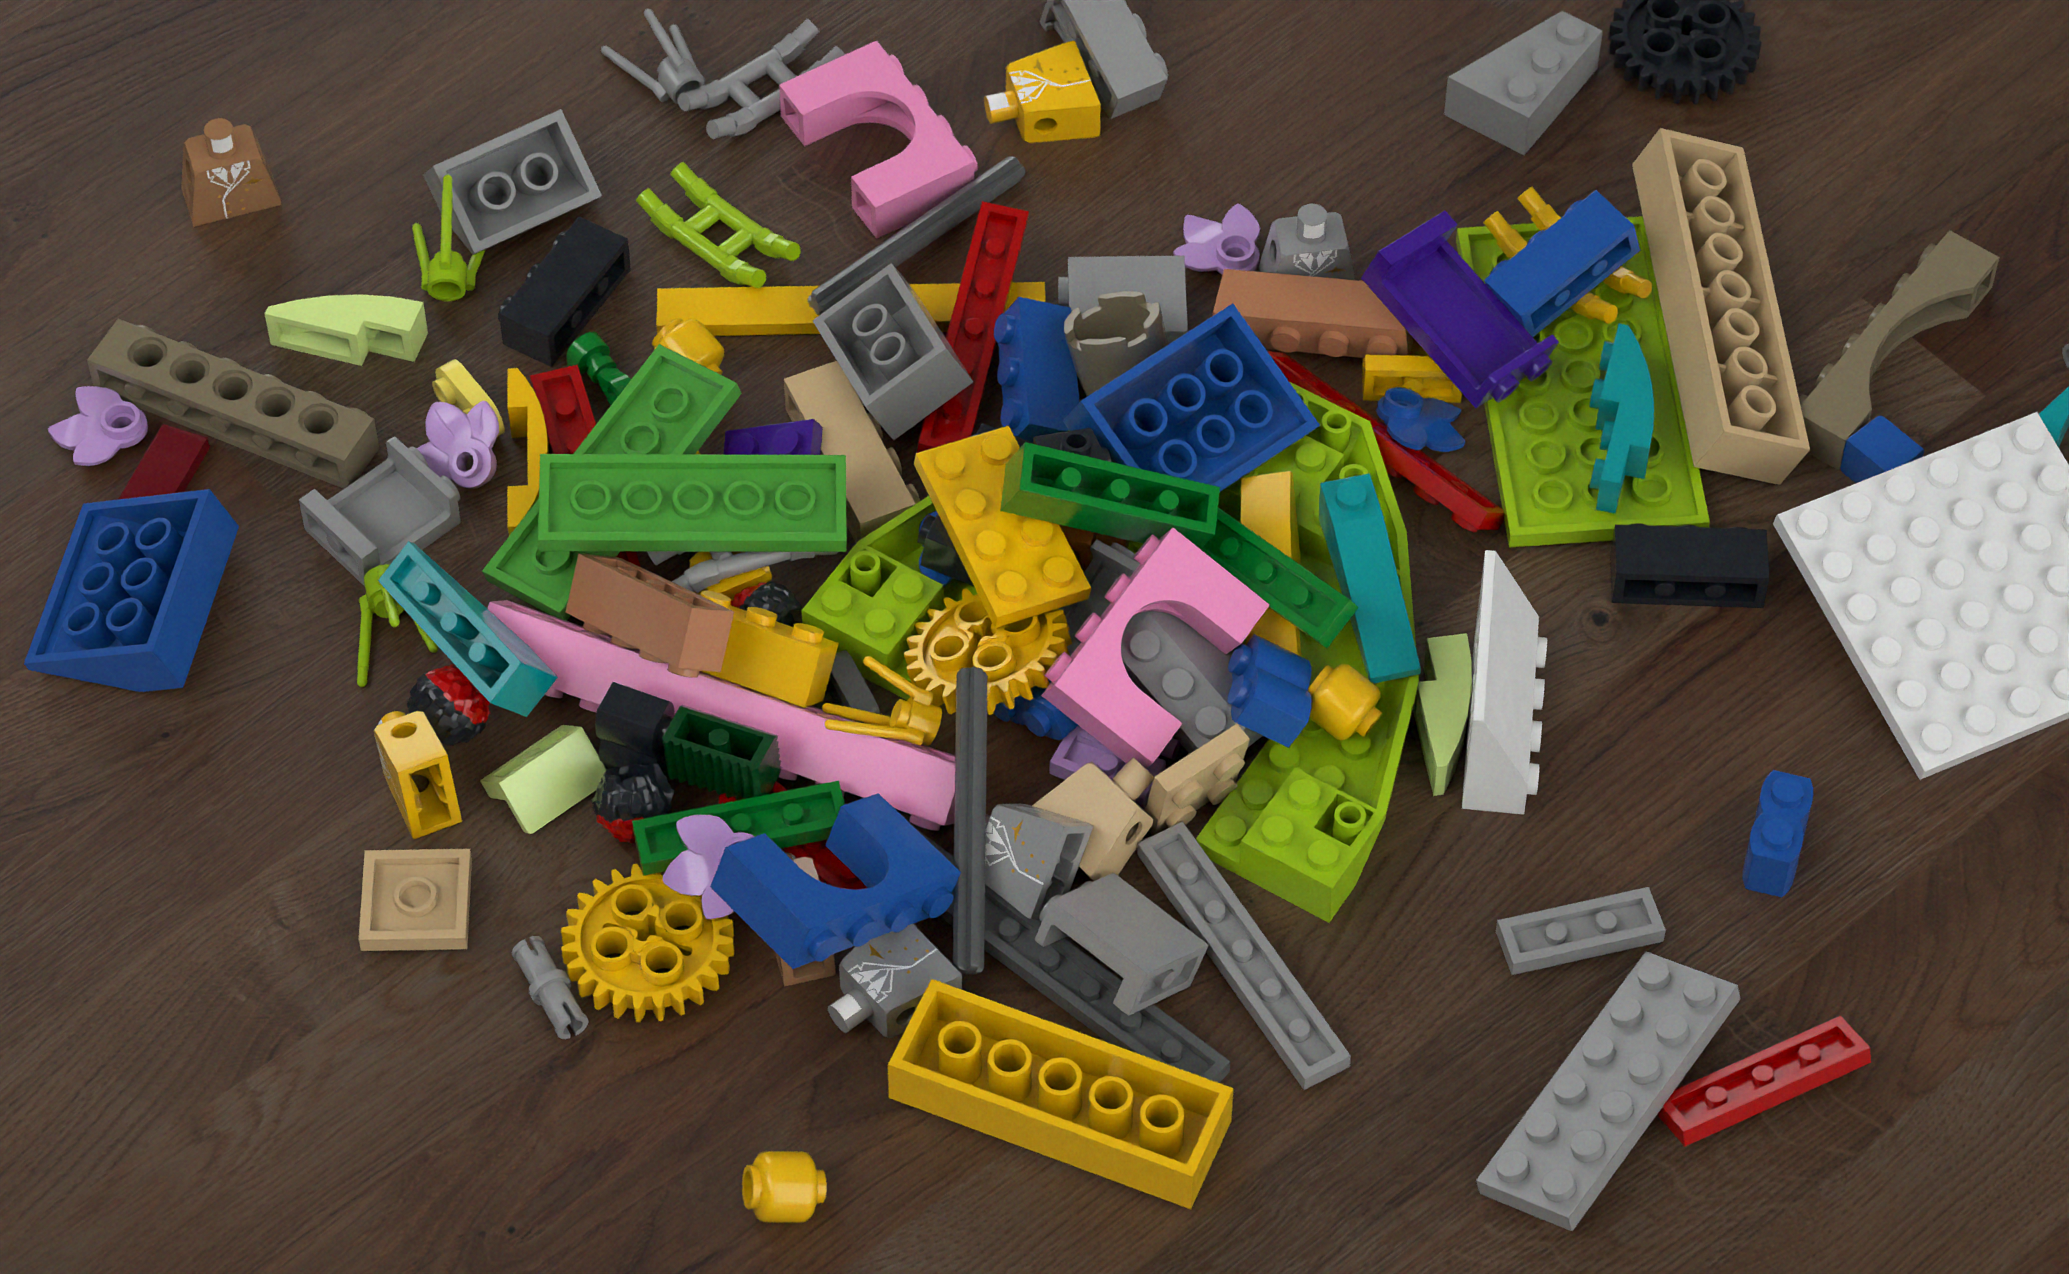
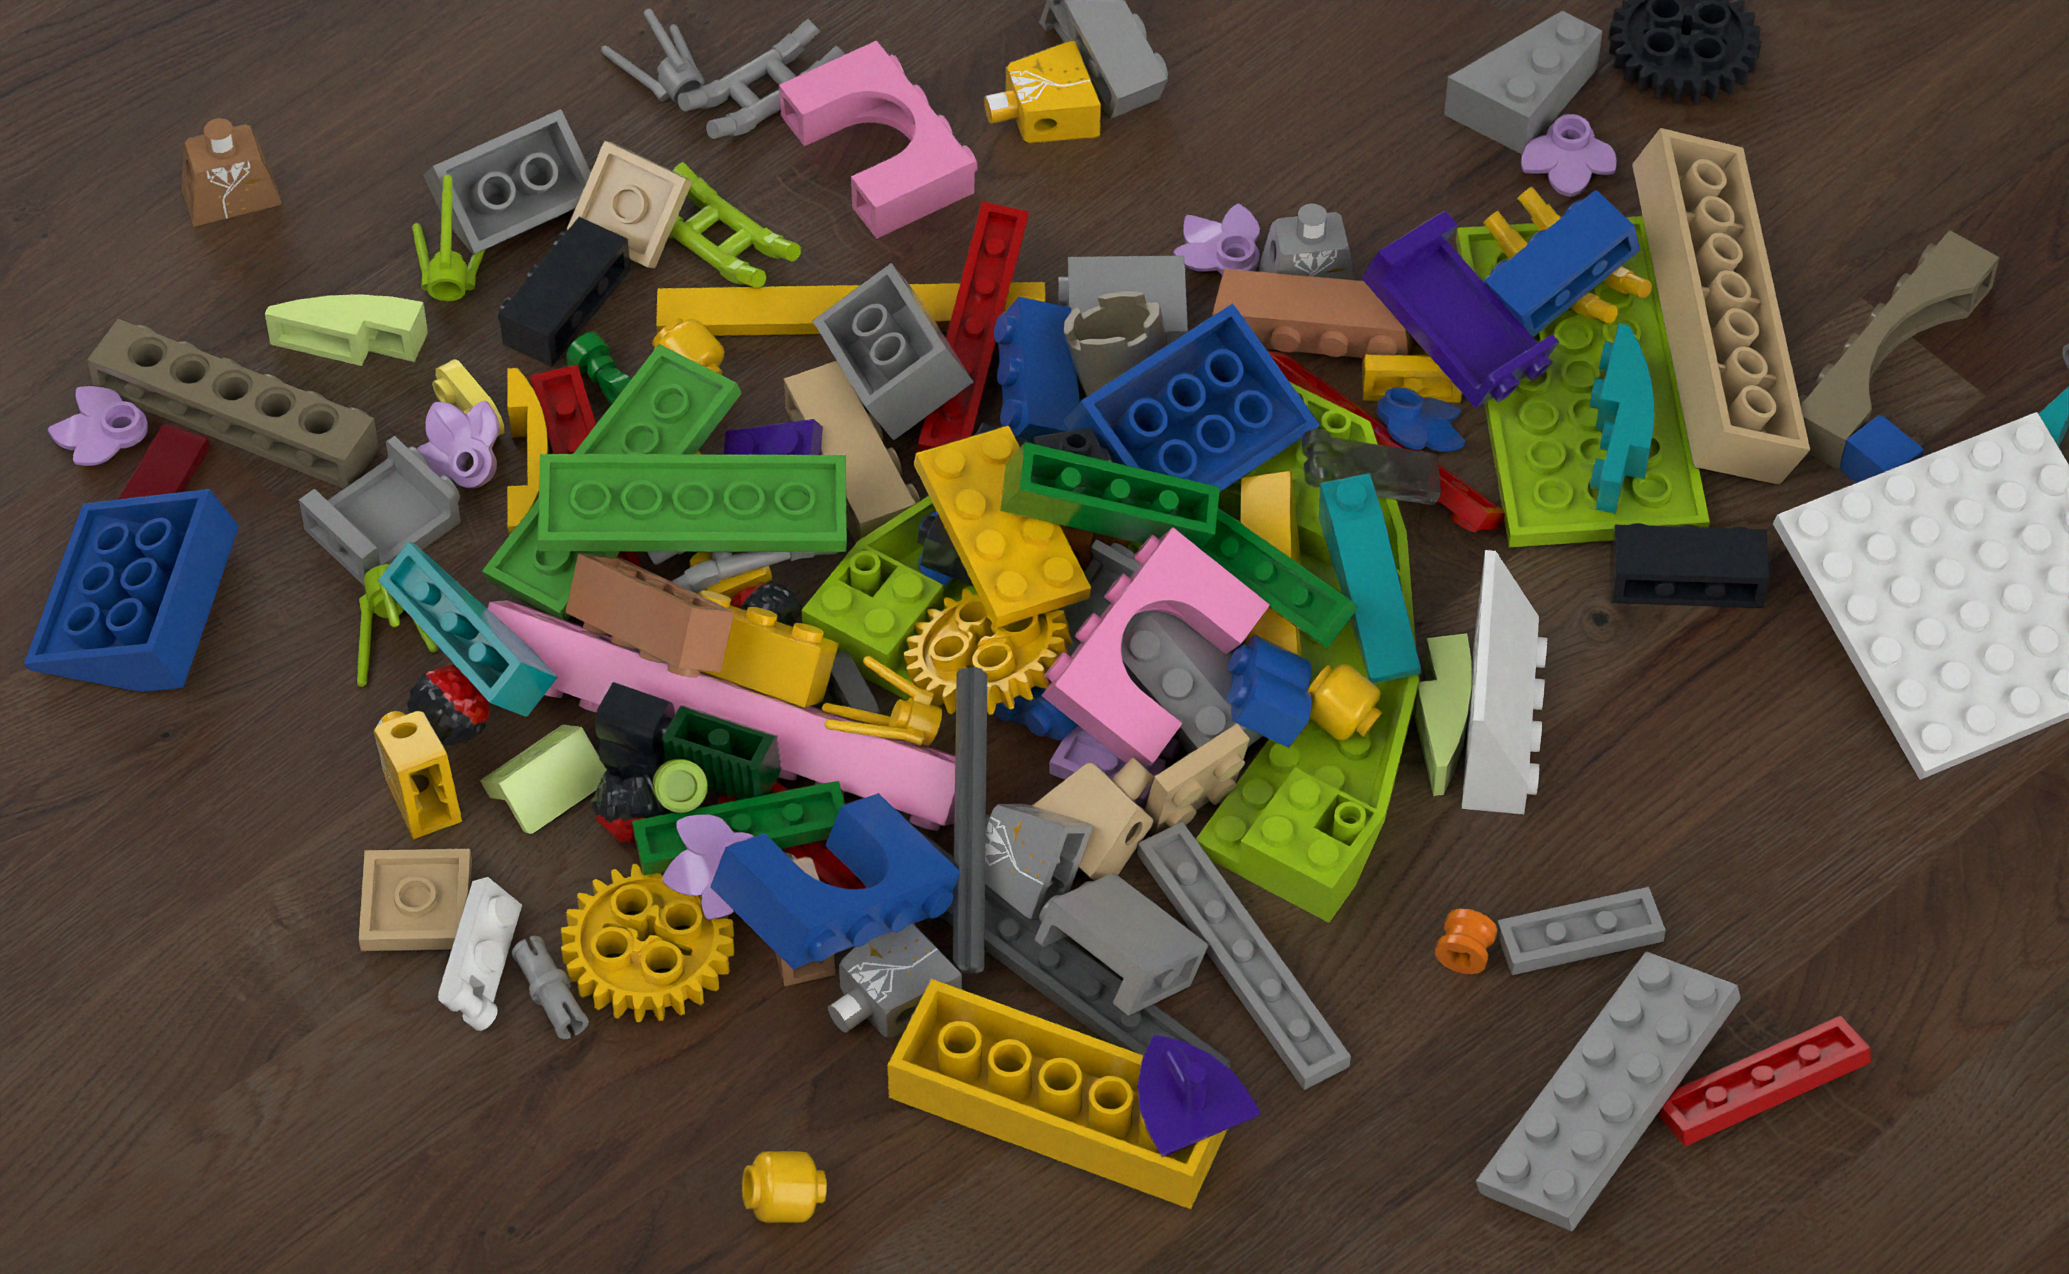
dark grey axle [807,156,1026,316] -> none
blue brick [1742,770,1813,897] -> none
none -> white plate [438,877,522,1031]
none -> tan plate [567,141,693,269]
none -> lime tile [652,759,707,813]
none -> dark purple shield [1138,1034,1260,1157]
none -> clear smoke plate [1301,429,1441,505]
none -> orange wheel [1435,909,1498,975]
none -> lavender plate [1521,114,1617,197]

